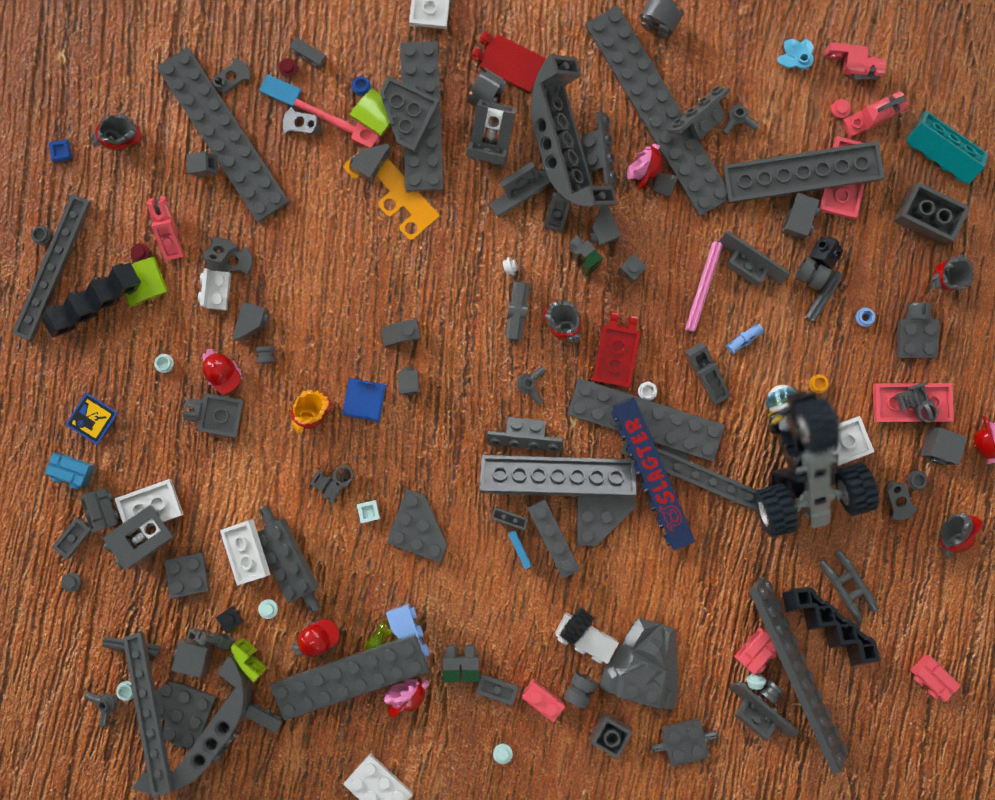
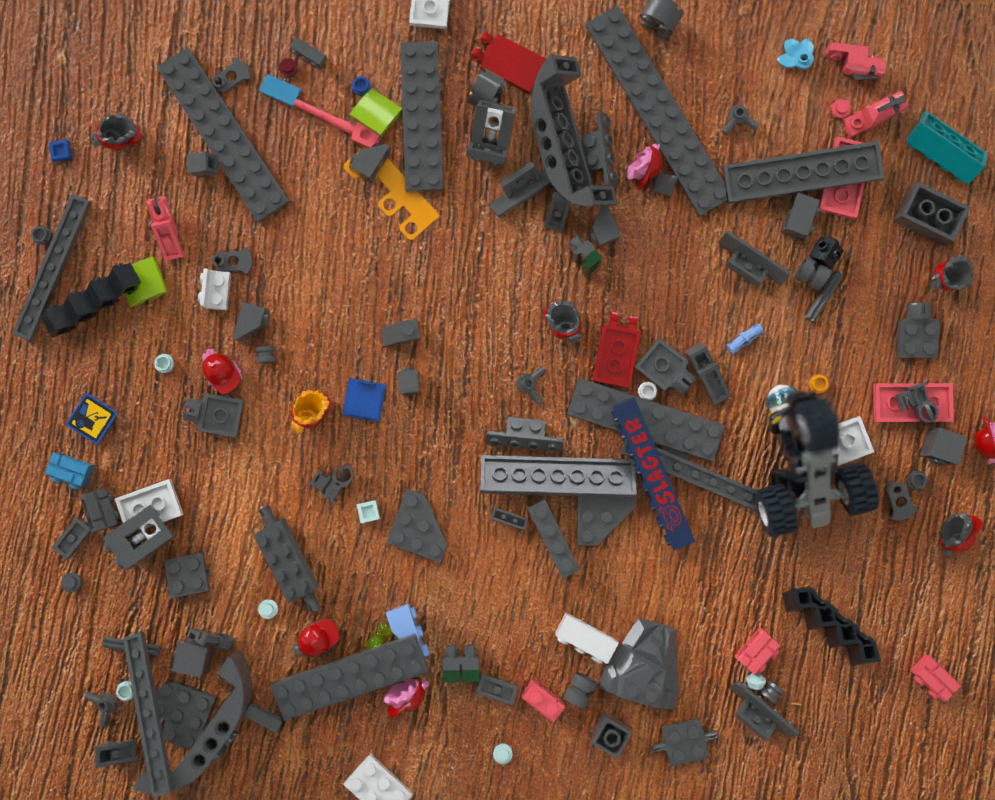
dark red plate [130,243,150,262] -> none
dark grey piece [203,237,237,270] -> none
black plate [216,606,244,633] -> none
white plate [220,519,271,585] -> none
lime slope [231,638,267,682] -> none
piece [282,107,322,135] -> none
dark grey plate [380,76,440,153] -> none
white plate [503,257,518,276] -> none
dark grey piece [505,282,530,341] -> none
dark azure tile [508,530,531,569] -> none
black tyre [560,607,594,646] -> none
dark grey brick [618,254,647,284] -> none
dark grey bracket [667,86,731,139] -> none
bright pink axle [685,241,723,332] -> none
dark grey plate [749,576,848,775] -> none
dark grey piece [819,550,879,622] -> none
light blue plate [855,308,875,327] -> none
none -> dark grey slope [94,739,136,768]
none -> dark grey plate [635,338,696,395]

